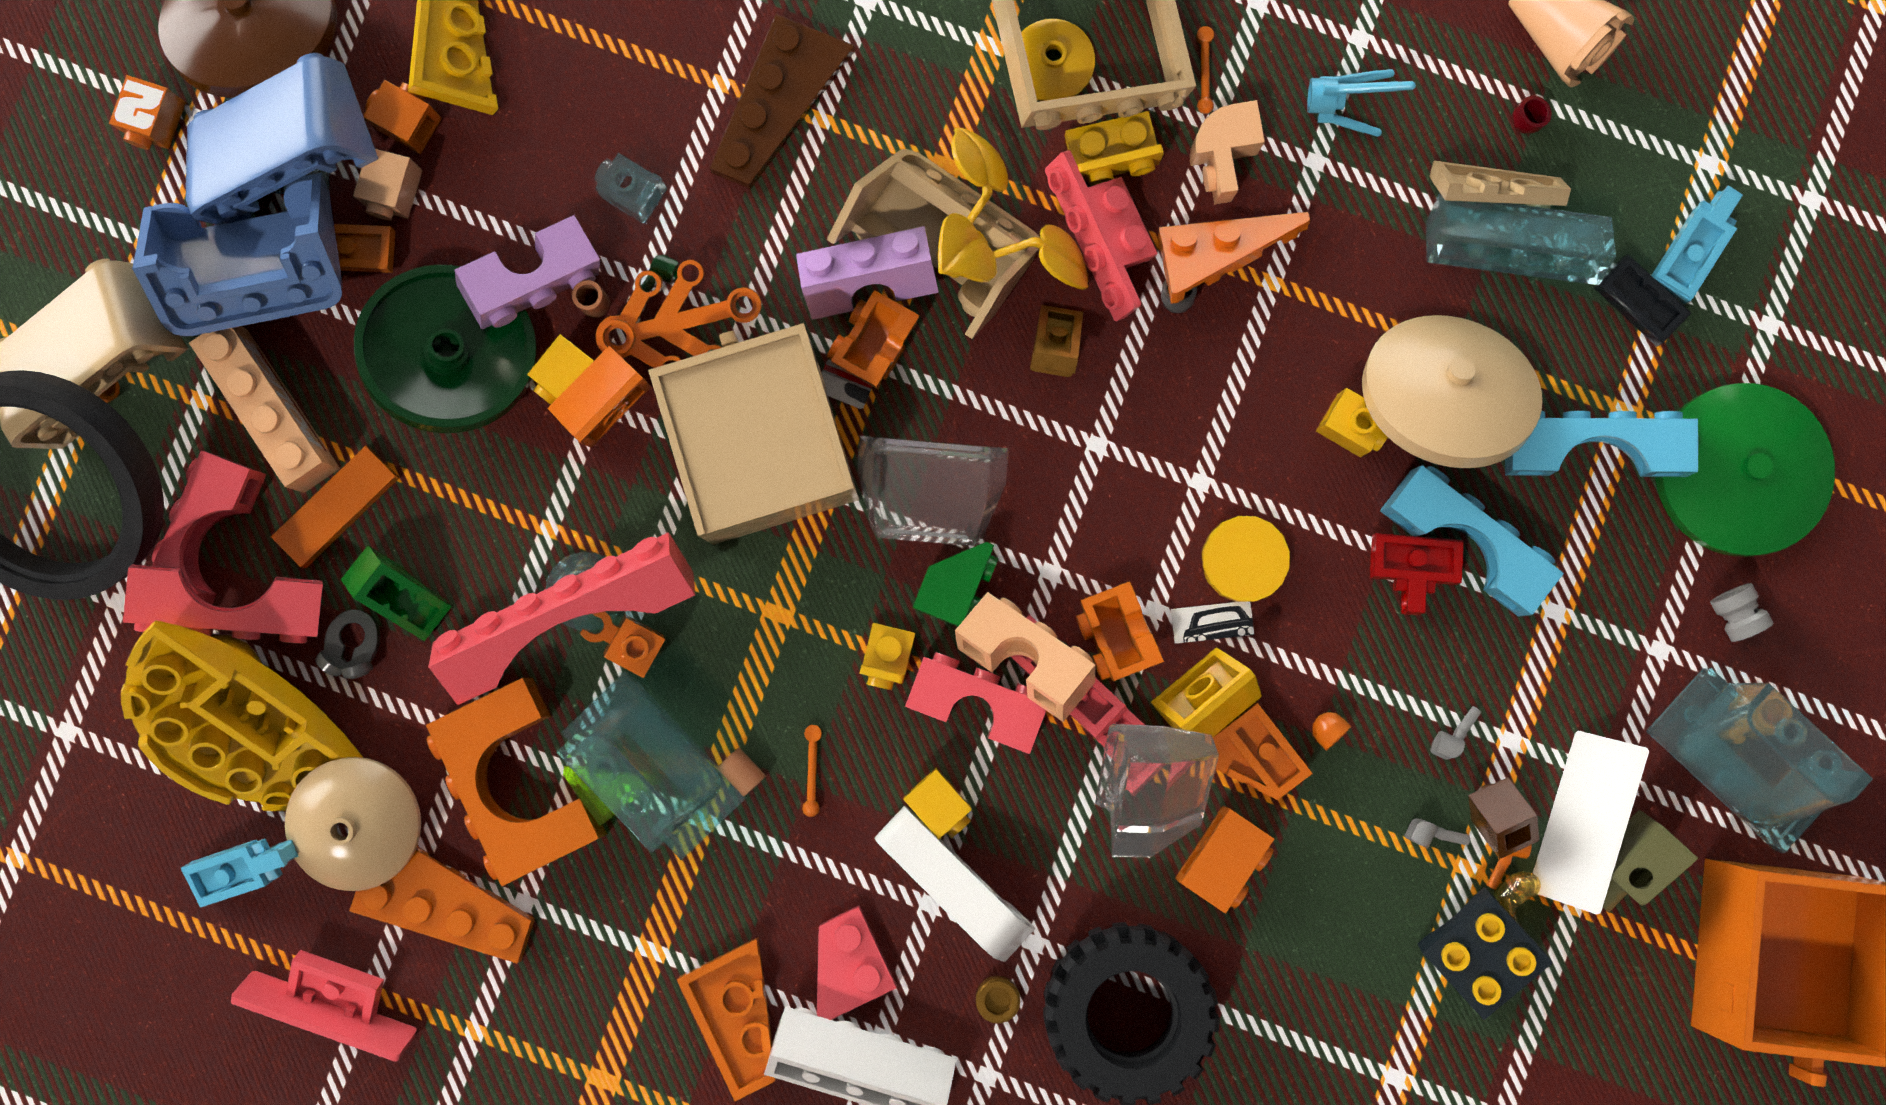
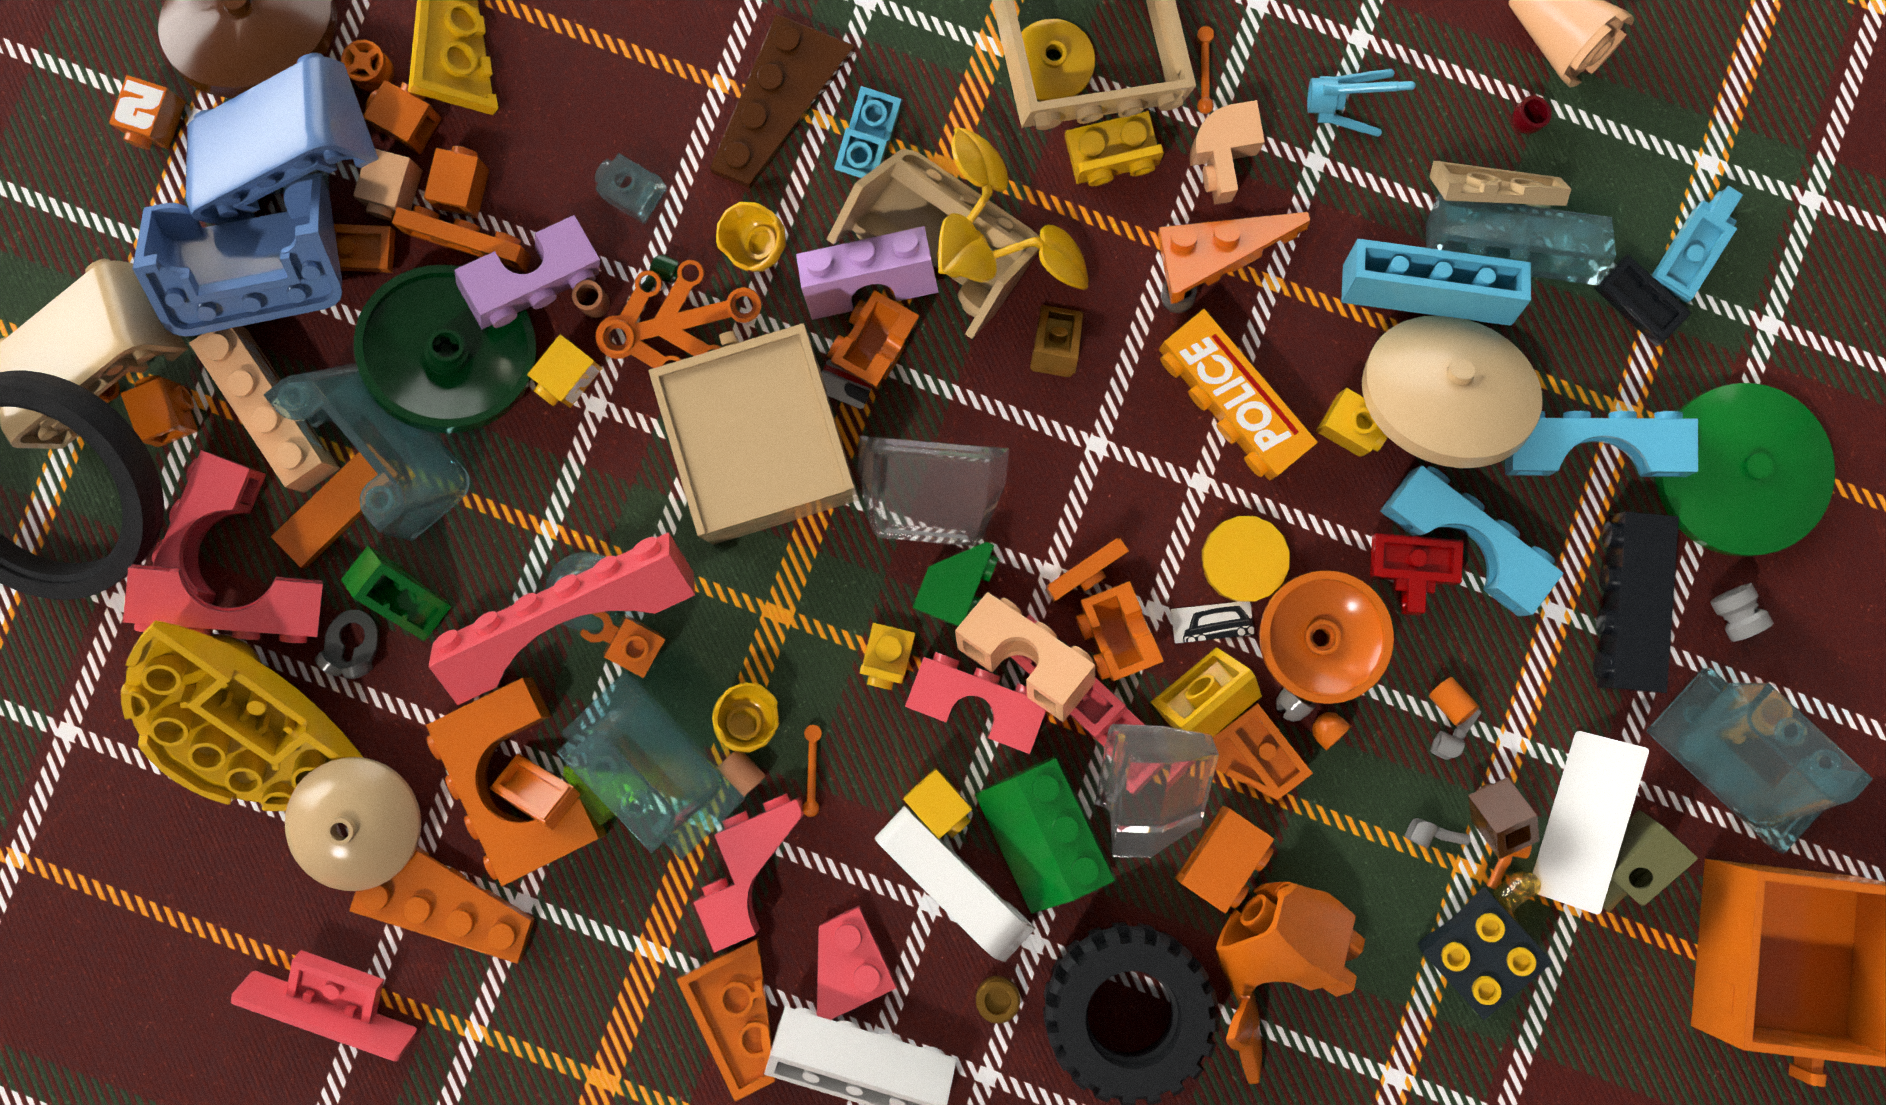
medium azure hinge [181,839,299,908] -> none
orange slope [547,346,652,448] -> none
coral bracket [1045,150,1158,322] -> none
none -> orange brick [120,375,198,447]
none -> clear light blue windscreen [264,363,470,541]
none -> orange wheel [341,40,394,93]
none -> orange plate [392,205,531,272]
none -> orange brick [424,146,489,219]
none -> orange tile [489,753,581,830]
none -> coral arch [693,793,804,953]
none -> yellow hair [712,682,779,753]
none -> yellow hair [716,202,786,272]
none -> medium azure slope [834,86,903,178]
none -> green slope [974,756,1115,914]
none -> orange plate [1045,538,1129,602]
none -> light orange brick [1159,309,1318,481]
none -> orange hips [1216,882,1365,1084]
none -> orange dish [1259,571,1394,704]
none -> light grey hinge [1276,689,1316,722]
none -> medium azure brick [1341,238,1531,326]
none -> orange hinge [1429,677,1480,727]
none -> black brick [1593,512,1679,693]

